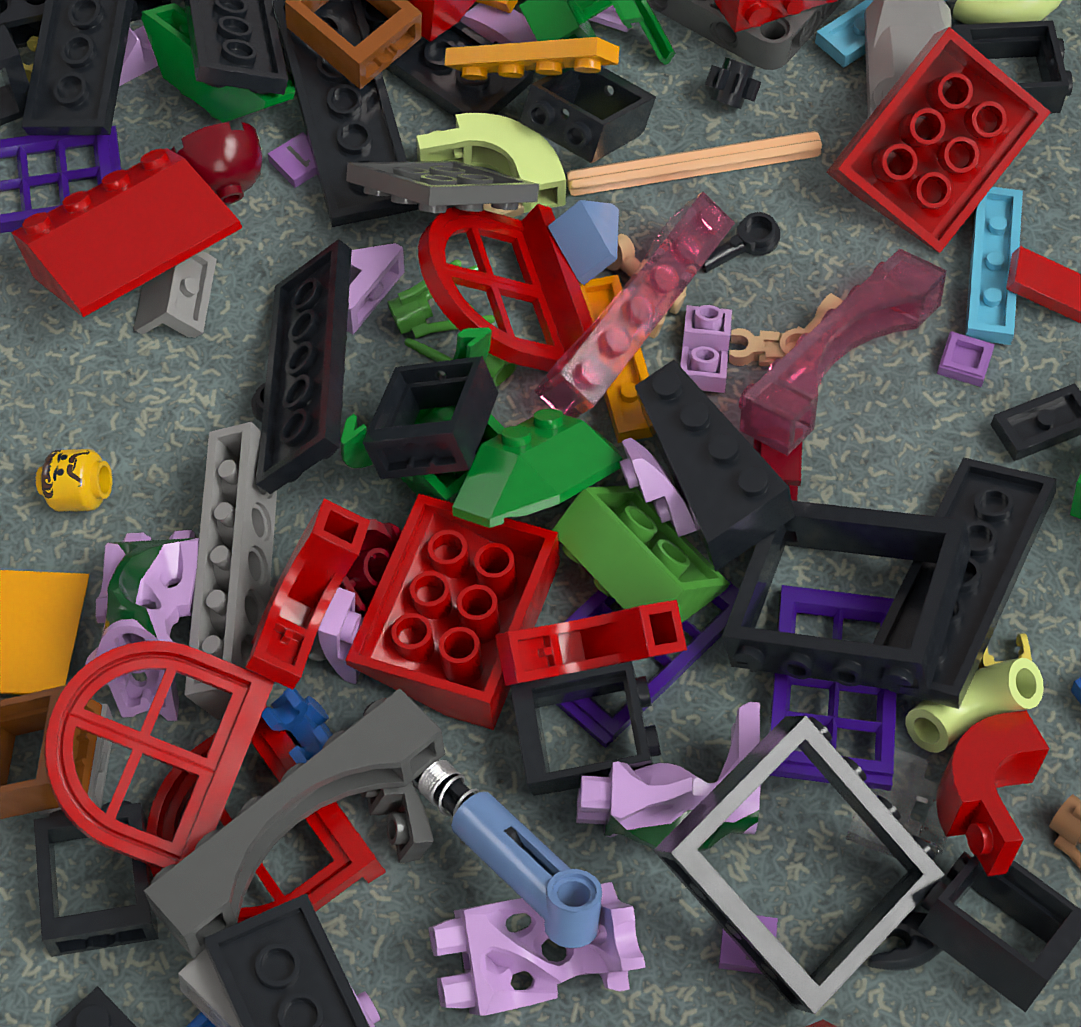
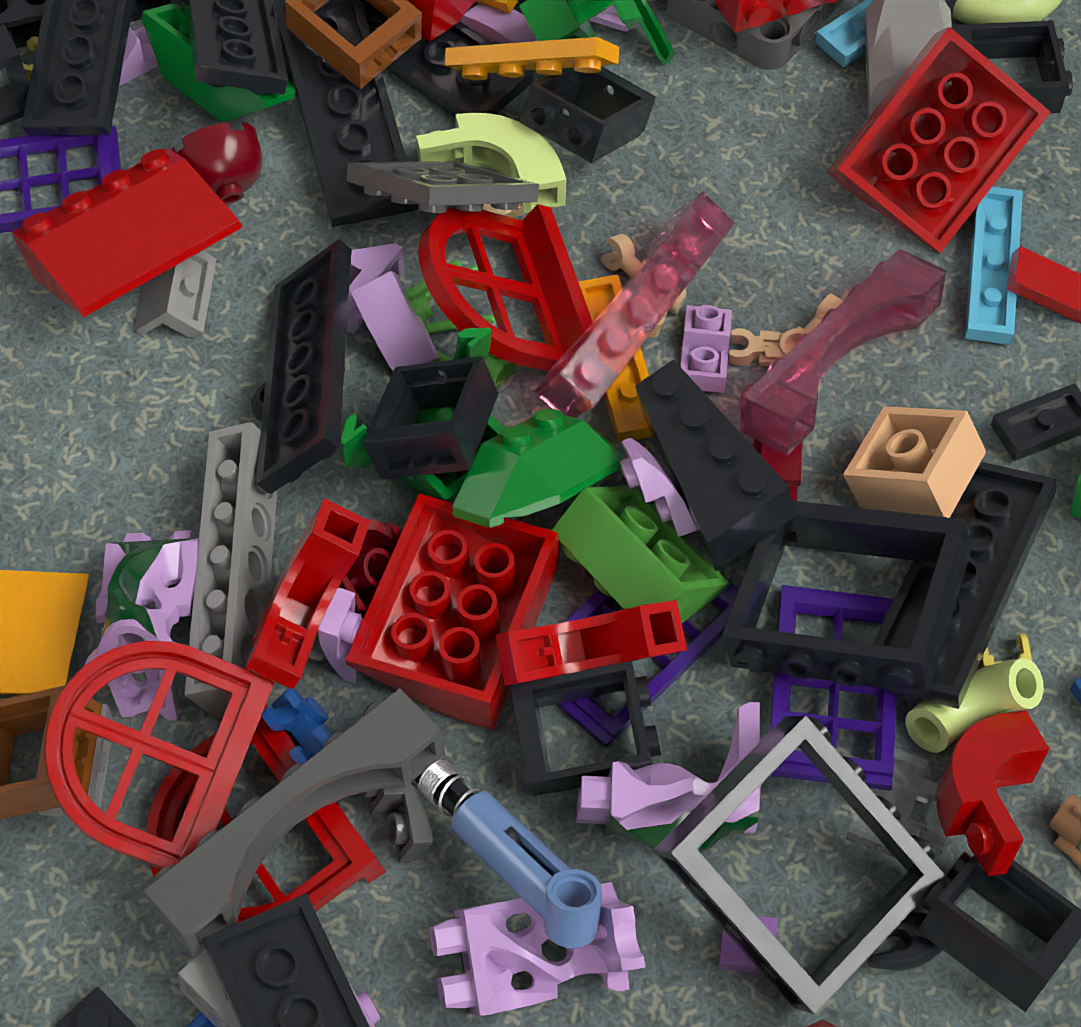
black window [34,801,159,957] -> none
yellow head [36,449,112,512] -> none
medium lavender tile [268,132,317,188] -> none
medium blue slope [548,200,619,285] -> none
light nougat axle [566,131,822,196] -> none
black plate [697,212,780,273] -> none
black gear [705,57,761,109] -> none
medium lavender tile [937,331,995,387] -> none
none -> lavender slope [351,271,439,371]
none -> light nougat brick [843,406,986,518]

